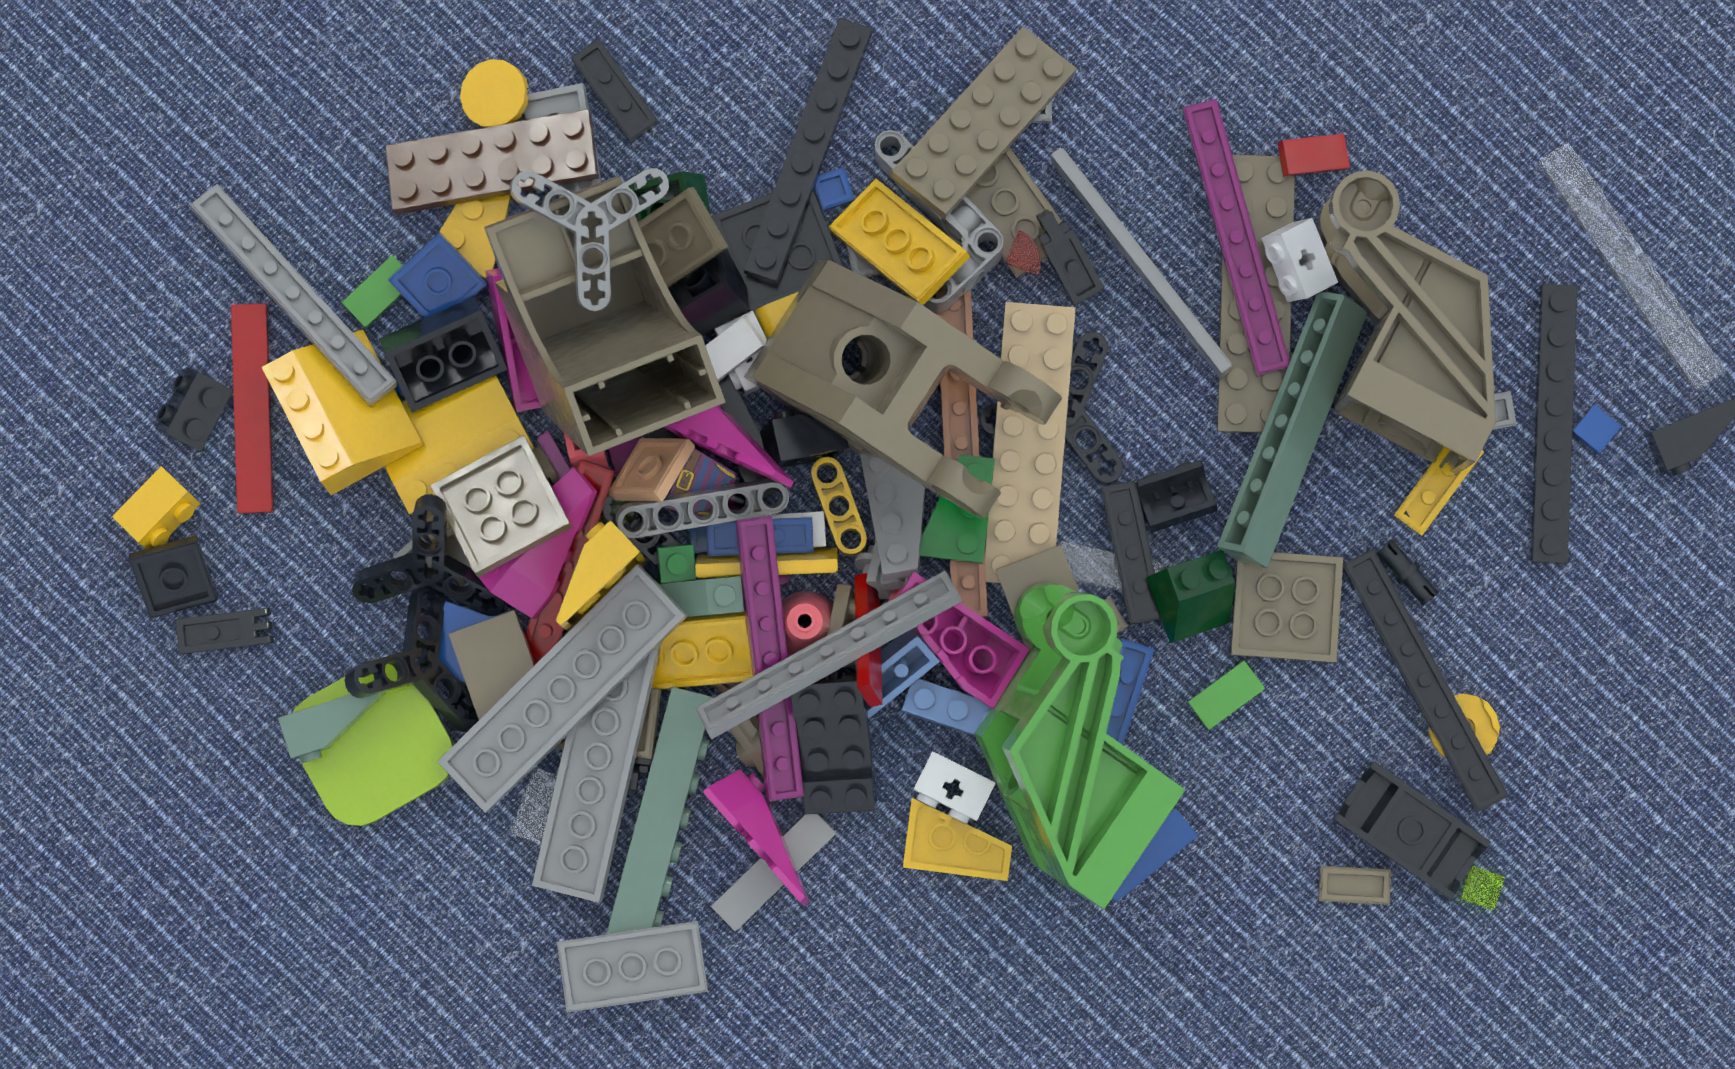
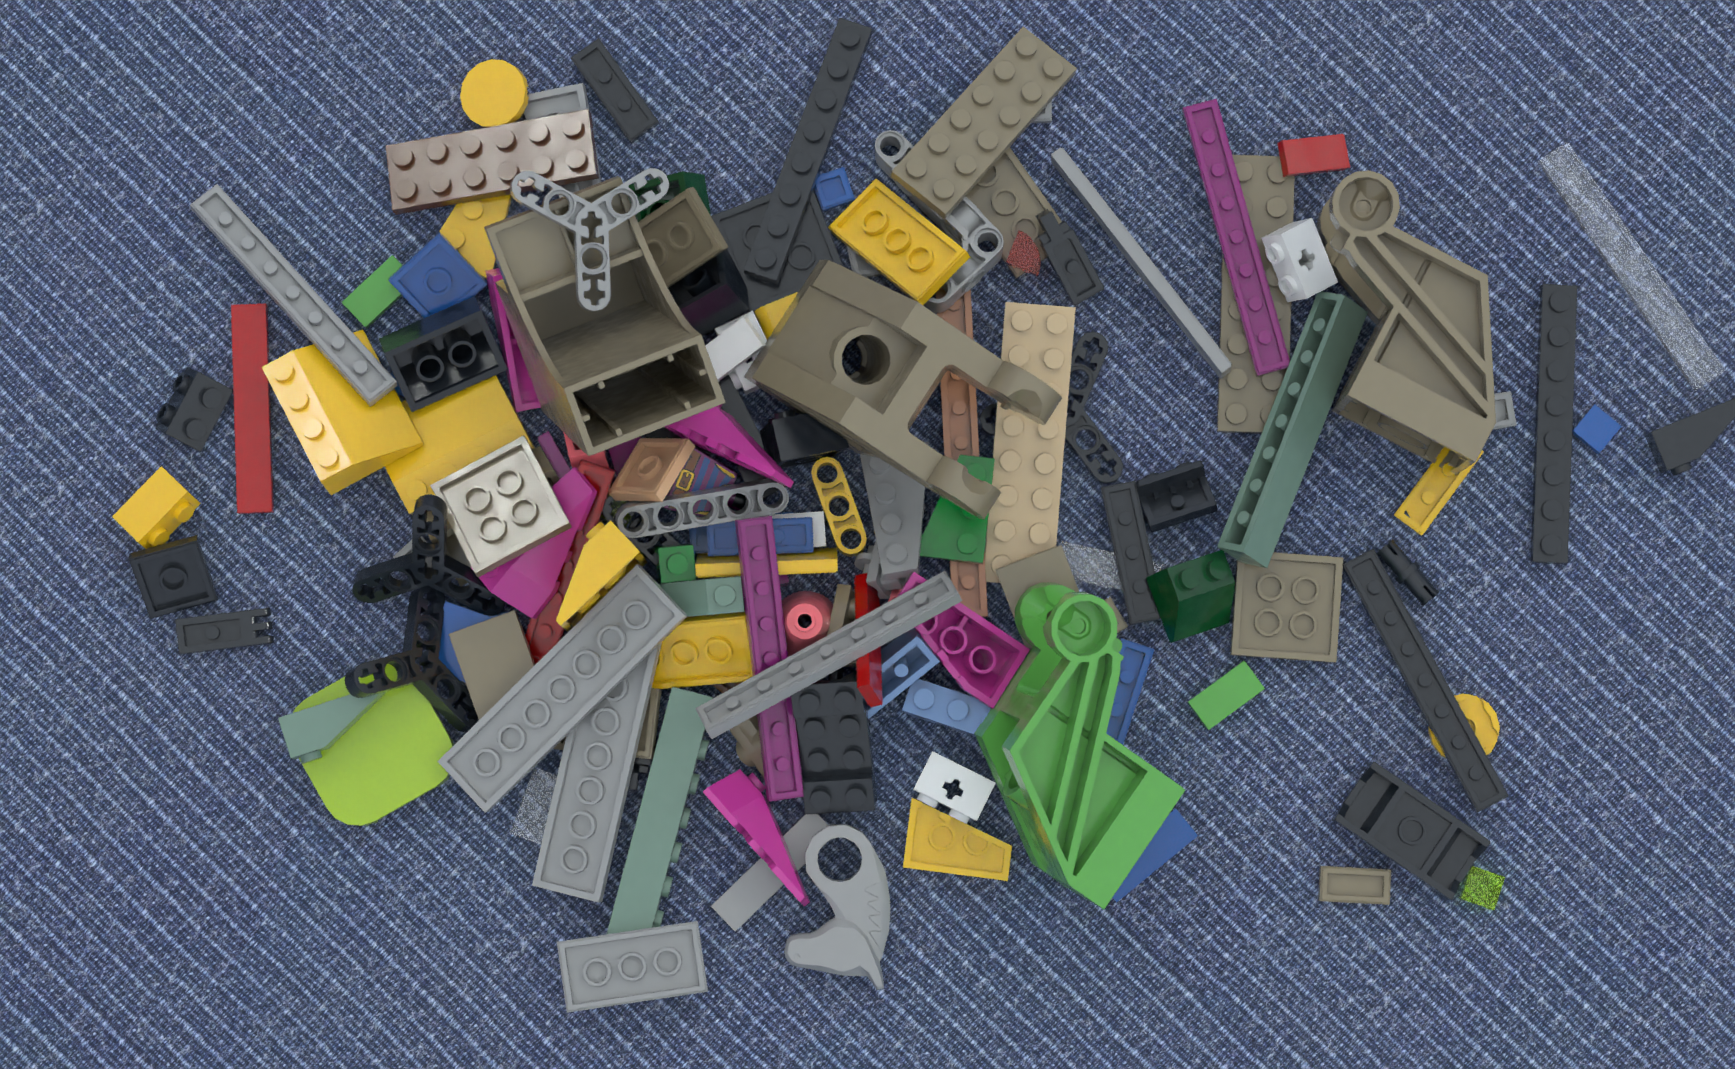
none -> light grey animal [784,823,891,990]

